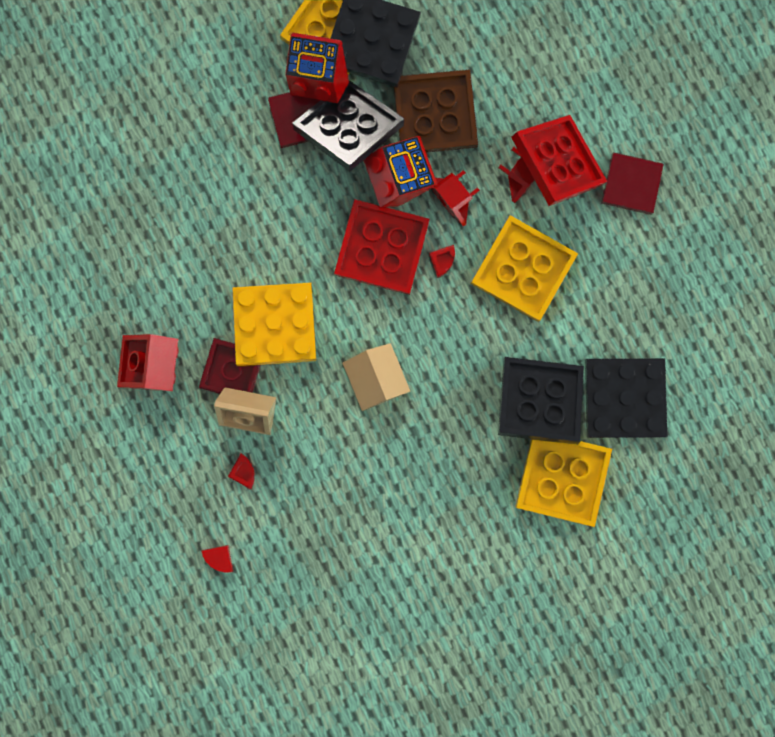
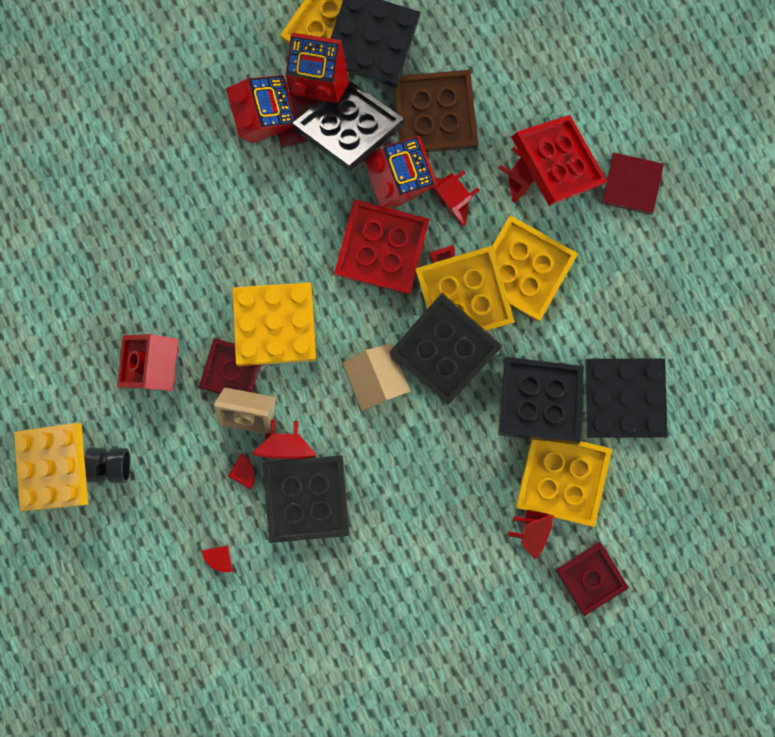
none -> yellow plate [14,423,88,511]
none -> black wheel [84,448,130,483]
none -> slope [226,75,297,143]
none -> red piece [252,420,316,459]
none -> pearl dark grey plate [263,455,350,543]
none -> pearl dark grey plate [389,292,502,405]
none -> yellow plate [416,245,515,331]
none -> red piece [508,510,554,559]
none -> dark red tile [554,541,629,616]

